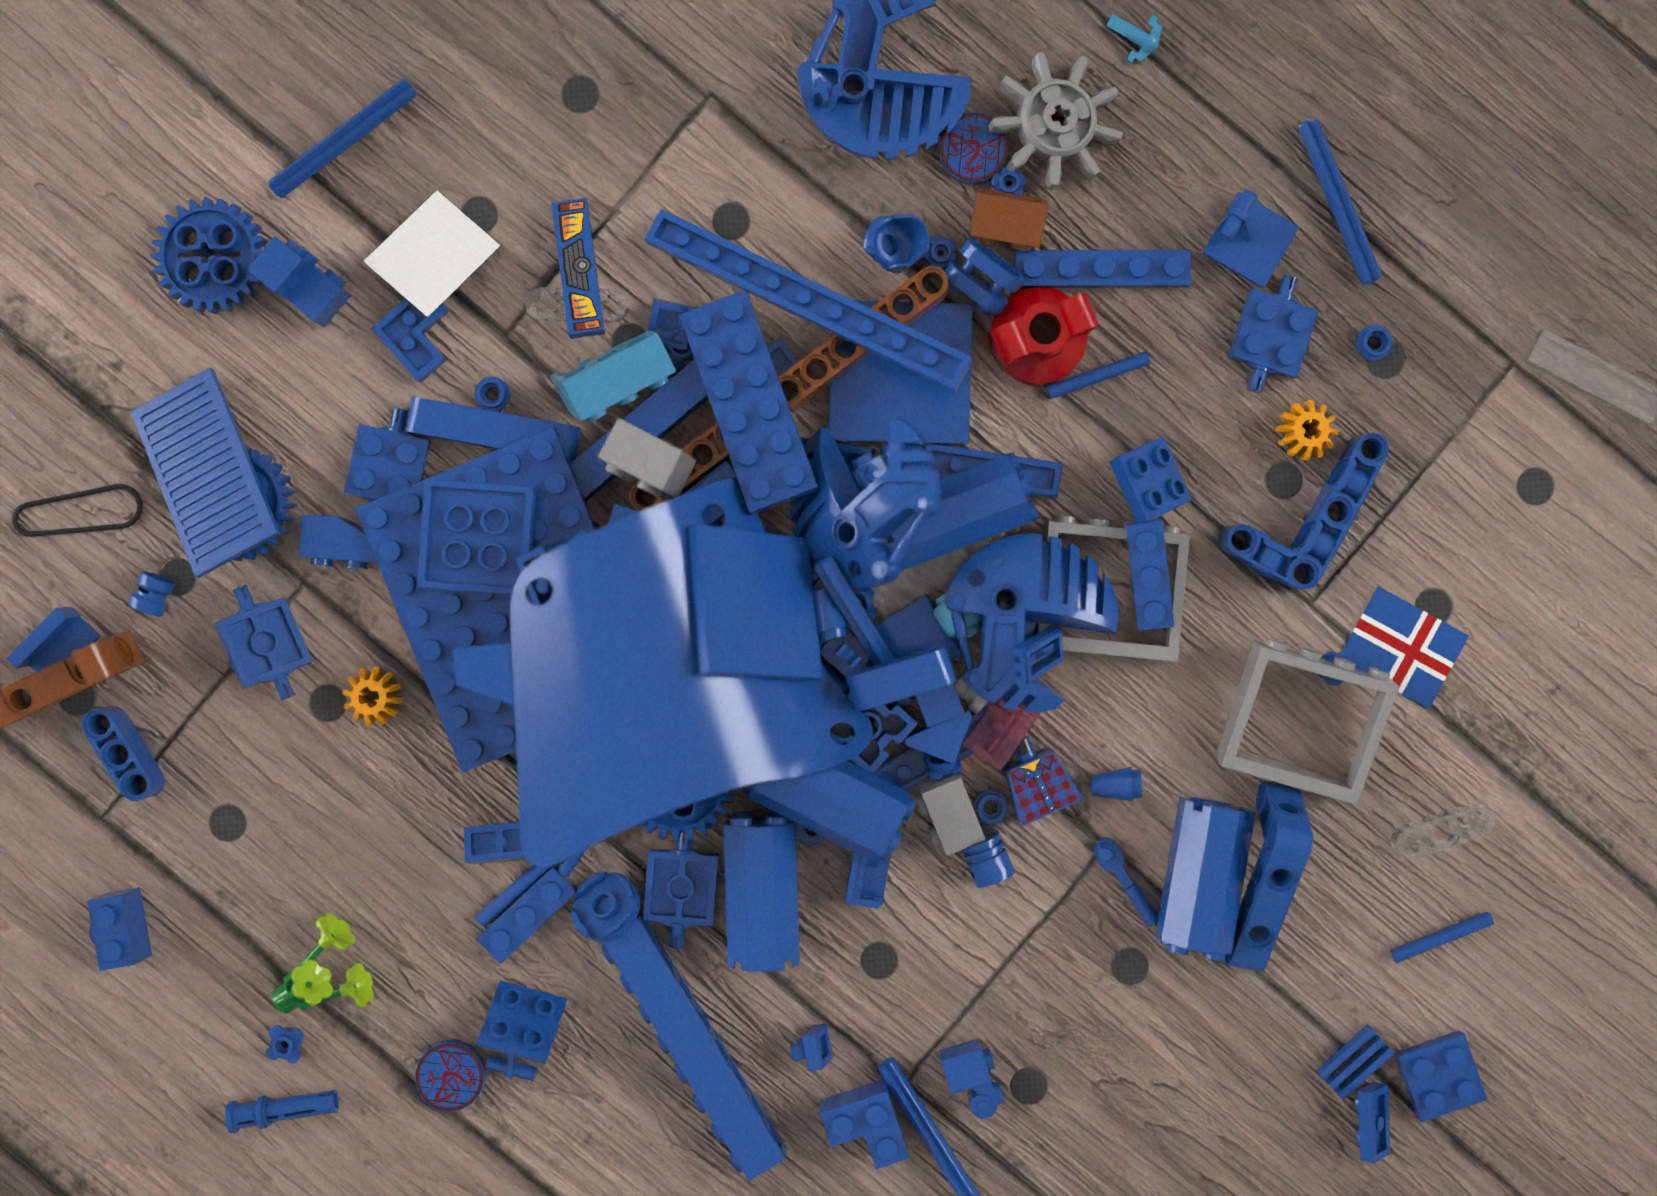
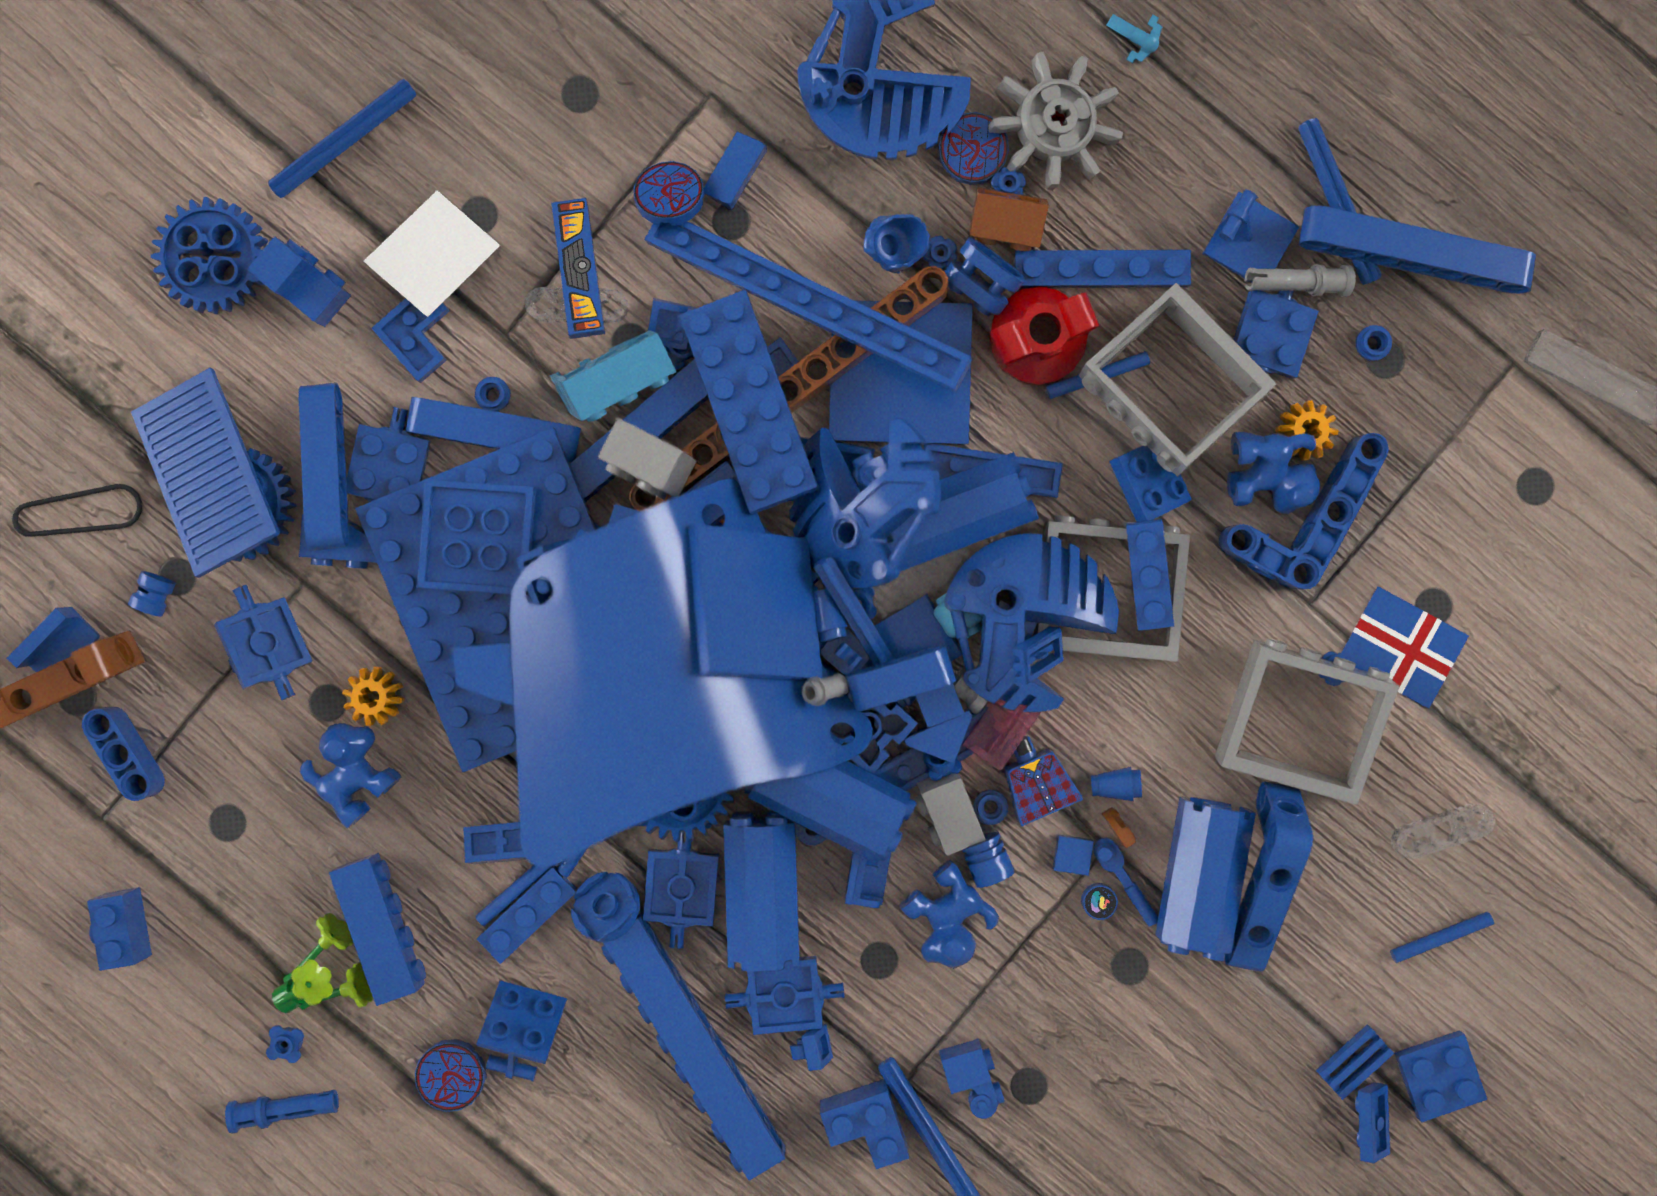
none -> blue beam [298,382,349,551]
none -> blue animal [299,723,402,828]
none -> blue brick [329,853,426,1006]
none -> blue tile [633,161,704,226]
none -> blue slope [704,132,767,211]
none -> blue plate [725,956,845,1035]
none -> light grey pin [802,674,848,706]
none -> blue animal [899,860,999,969]
none -> blue tile [1052,834,1094,876]
none -> light grey window [1079,283,1277,477]
none -> tile [1081,883,1118,920]
none -> dark orange tile [1101,807,1136,848]
none -> blue animal [1227,432,1320,514]
none -> light grey pin [1244,264,1356,297]
none -> blue beam [1299,206,1536,294]

